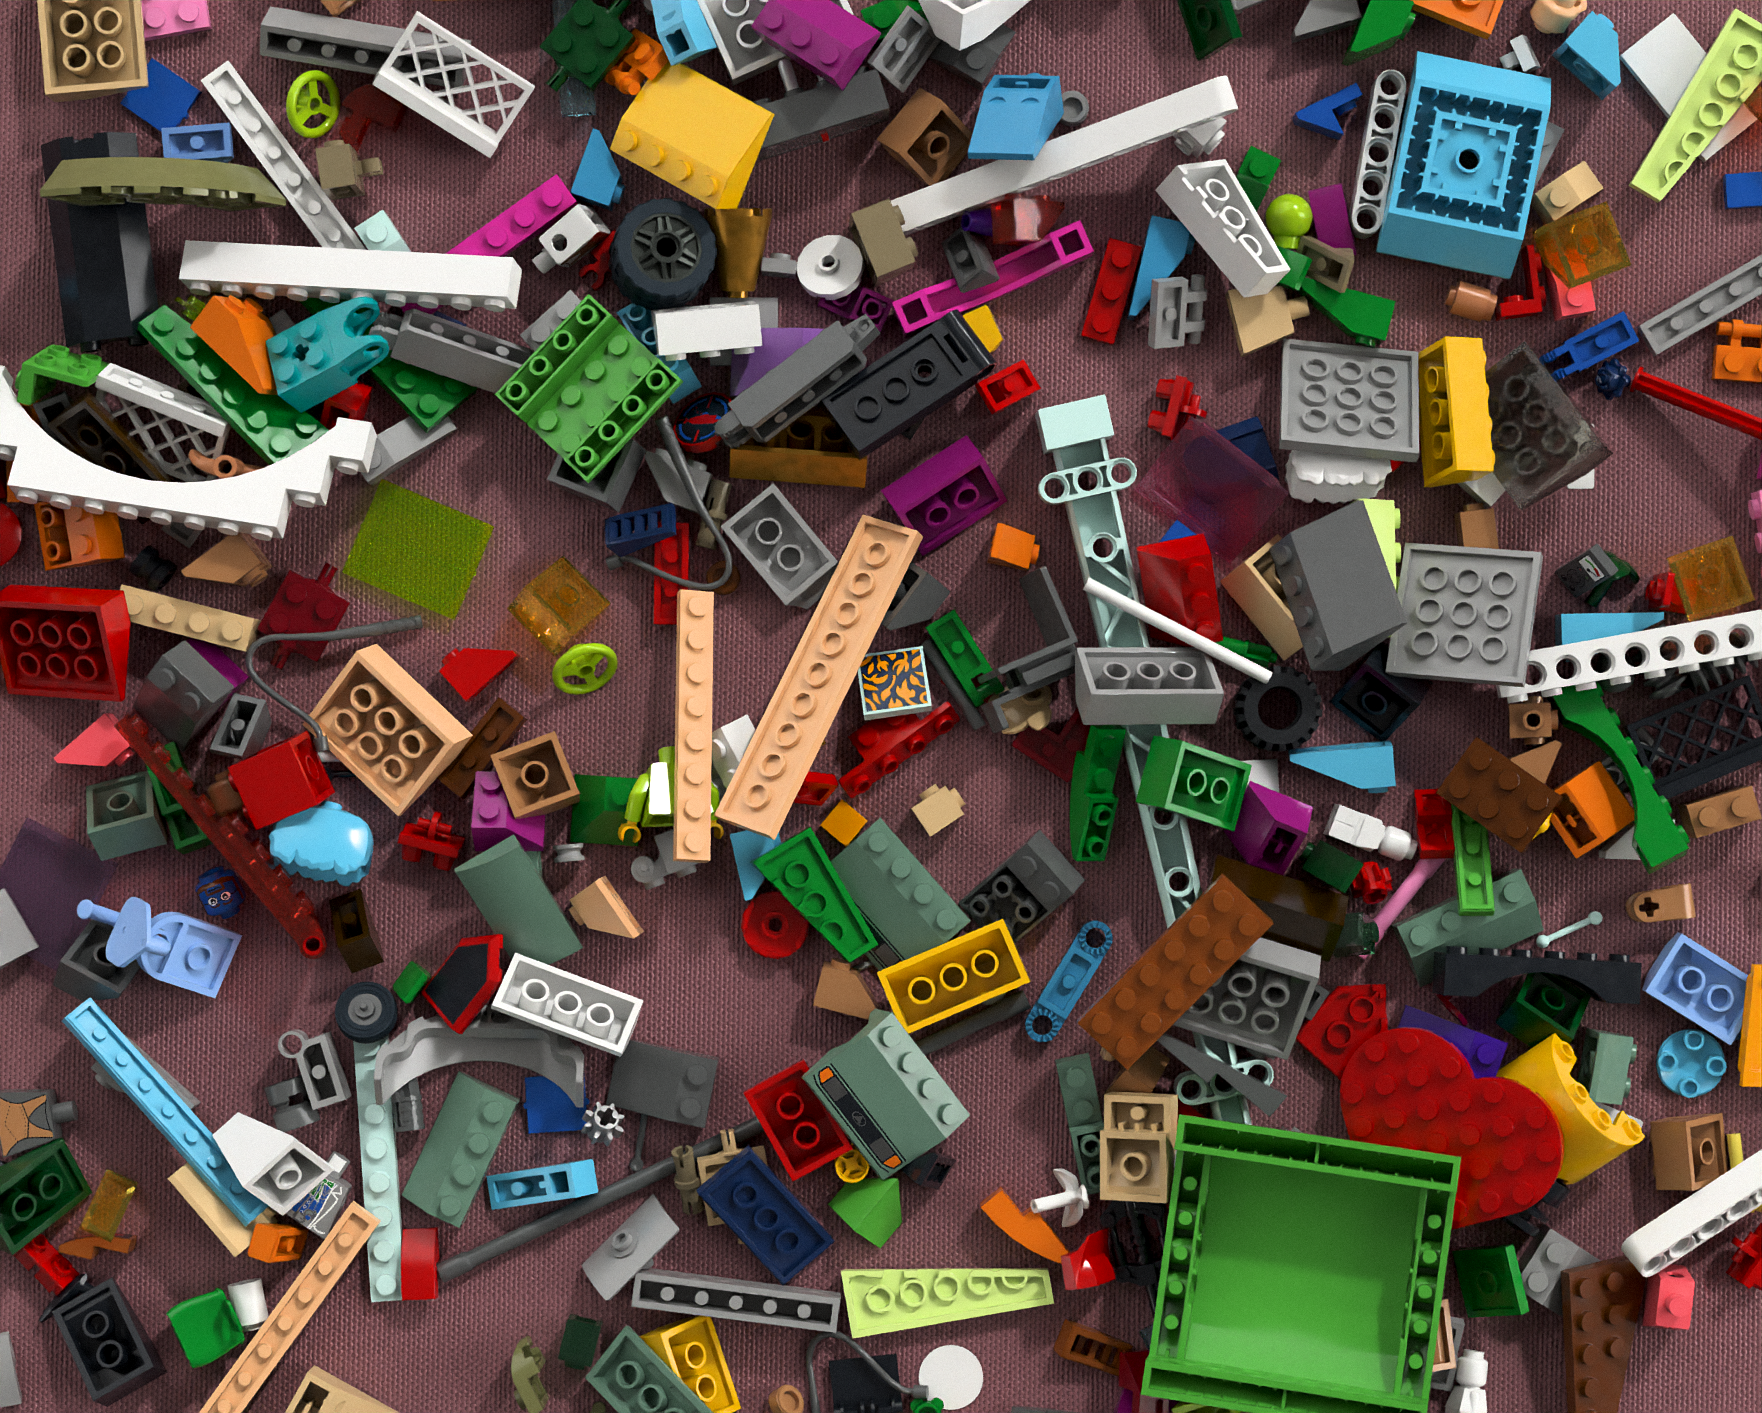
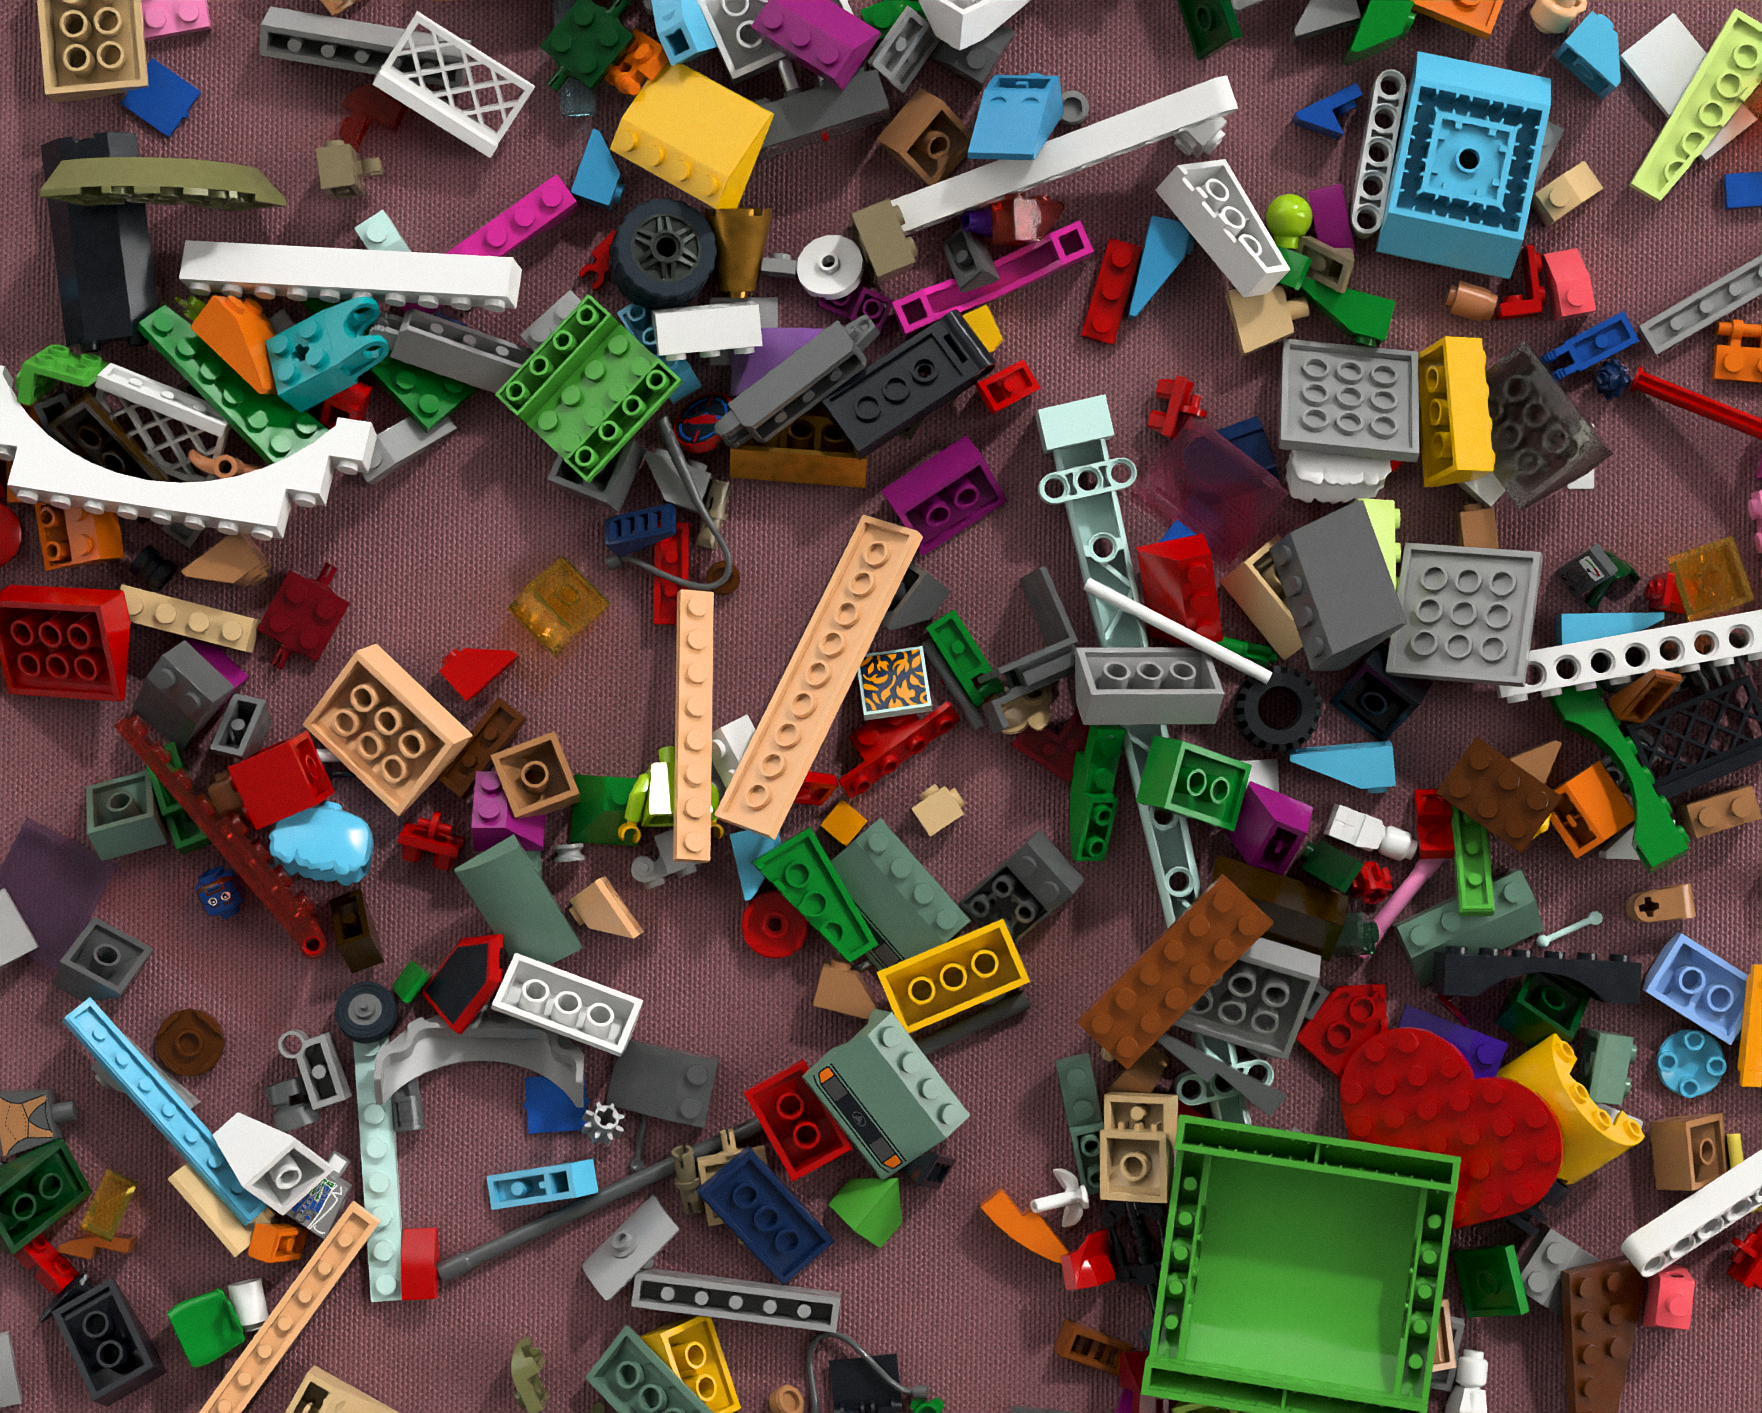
coral slope [54,713,139,767] -> none
light blue plate [77,897,242,998] -> none
medium blue slope [161,122,234,163] -> none
white plate [201,61,367,250] -> none
dark grey piece [245,615,423,752] -> none
lime piece [286,70,340,138] -> none
clear neon green piece [342,479,495,620] -> none
sand green slope [402,1071,521,1228] -> none
white torso [531,204,611,274] -> none
lime piece [552,643,618,695] -> none
clear green brick [558,1314,603,1370] -> none
light grey slope [720,483,838,610] -> none
yellow wheel [834,1142,869,1183] -> none
yellowish green wing [841,1268,1054,1339] -> none
white sticker [919,1345,983,1410] -> none
orange slope [987,523,1040,571] -> none
dark azure plate [1025,920,1113,1042] -> none
light grey plate [1148,274,1207,349] -> none
green slope [1236,146,1281,212] -> none
white tile [1499,35,1541,73] -> none
medium nougat brick [1509,696,1559,745] -> none
clear yellow slope [1532,201,1632,289] -> none
none -> reddish brown tile [156,1008,225,1077]
none -> dark orange slope [1609,669,1683,724]

